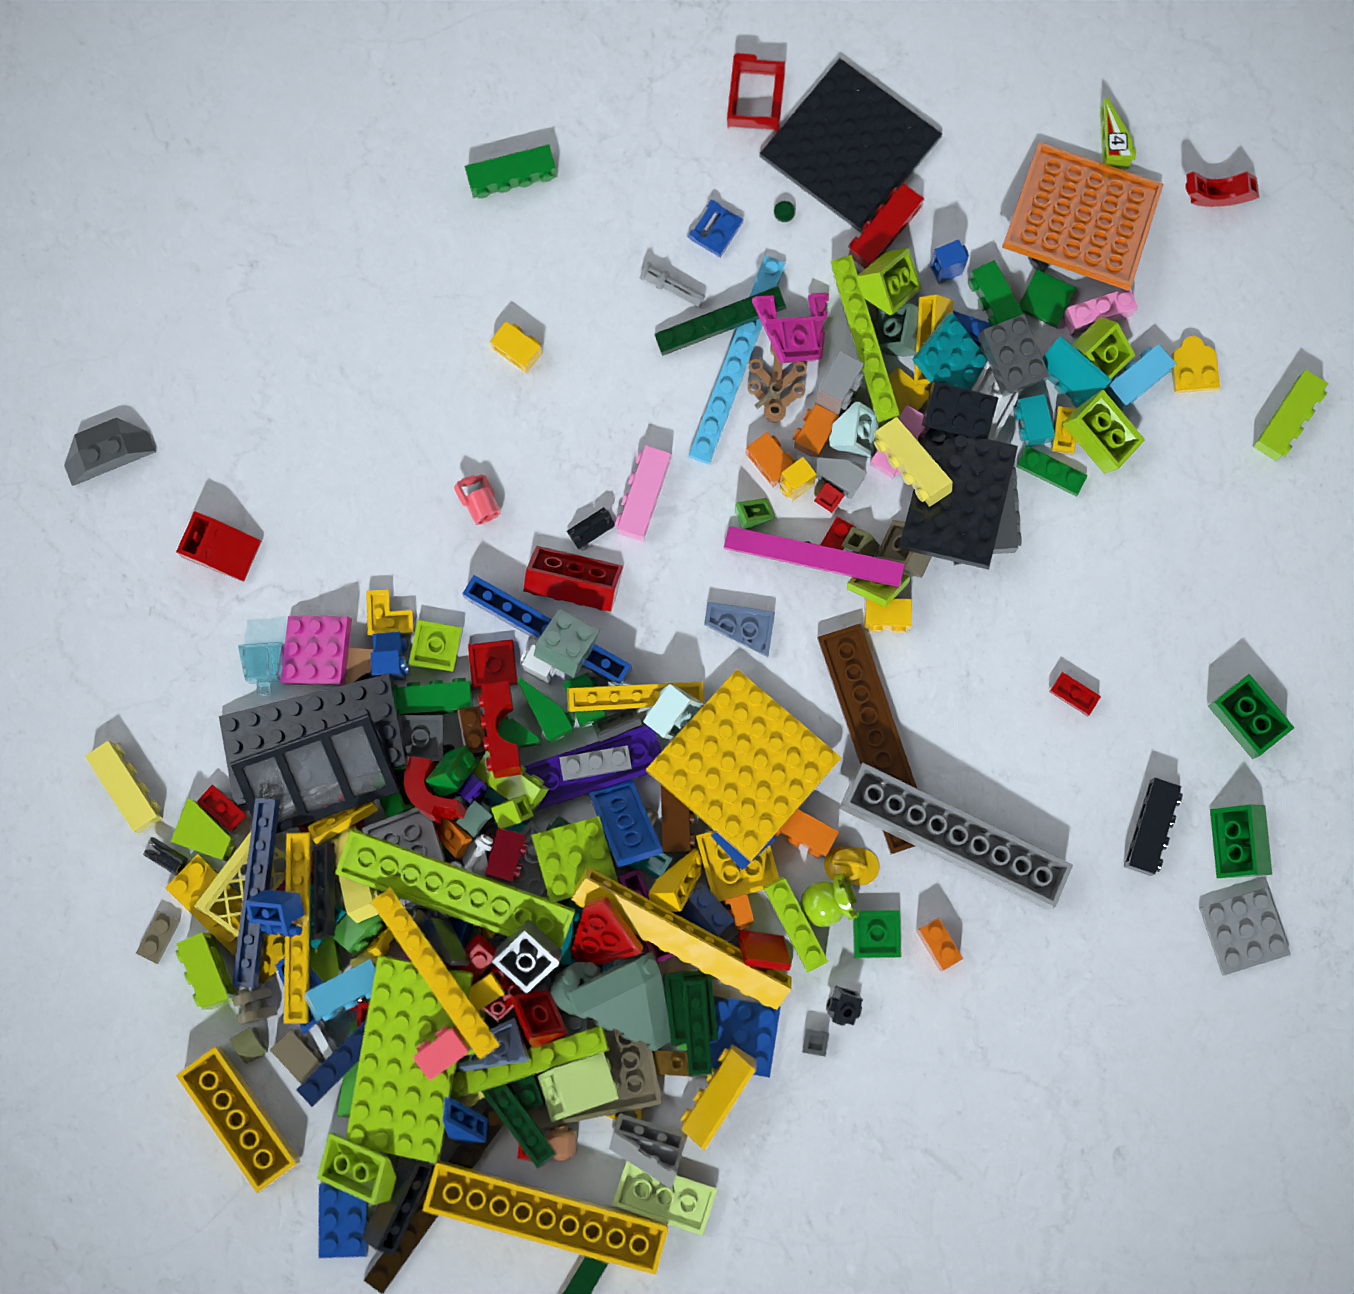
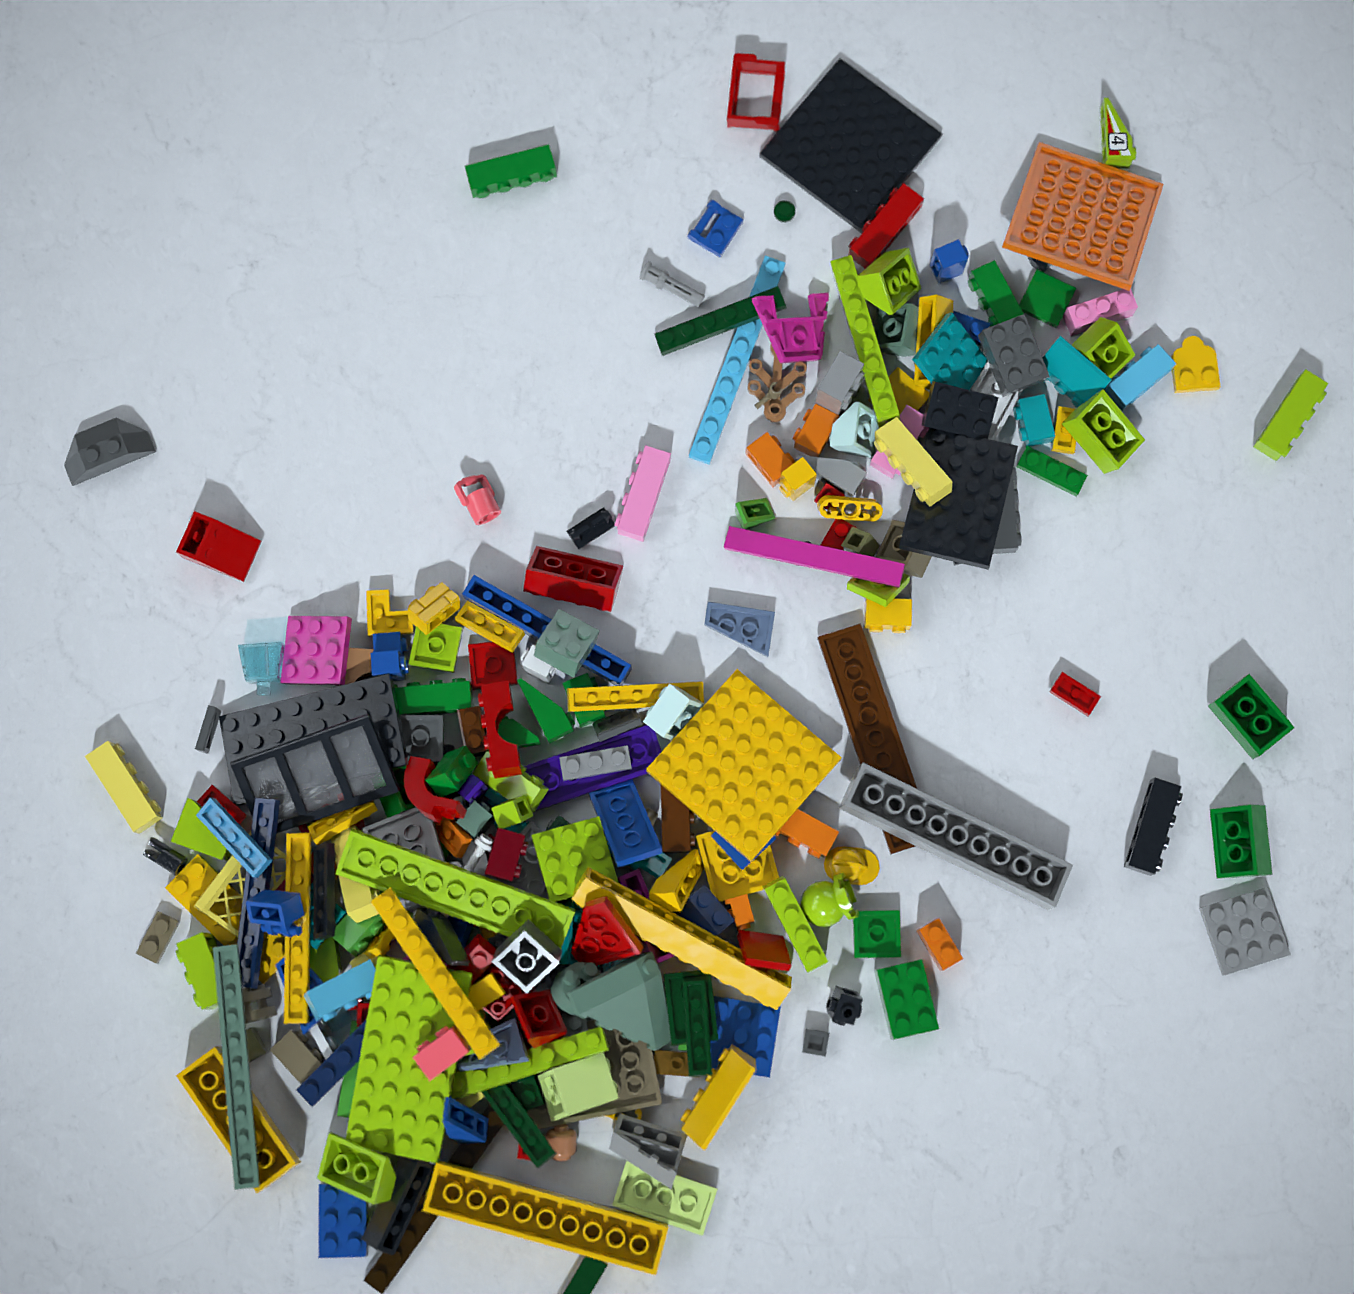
yellow brick [489,321,542,374] -> none
red arch [1185,171,1260,207] -> none
none -> dark grey tile [195,705,221,754]
none -> dark azure plate [196,798,273,878]
none -> sand green plate [213,944,260,1190]
none -> yellow brick [408,582,460,635]
none -> yellow plate [455,600,525,653]
none -> yellow beam [817,495,883,522]
none -> green brick [874,959,939,1040]

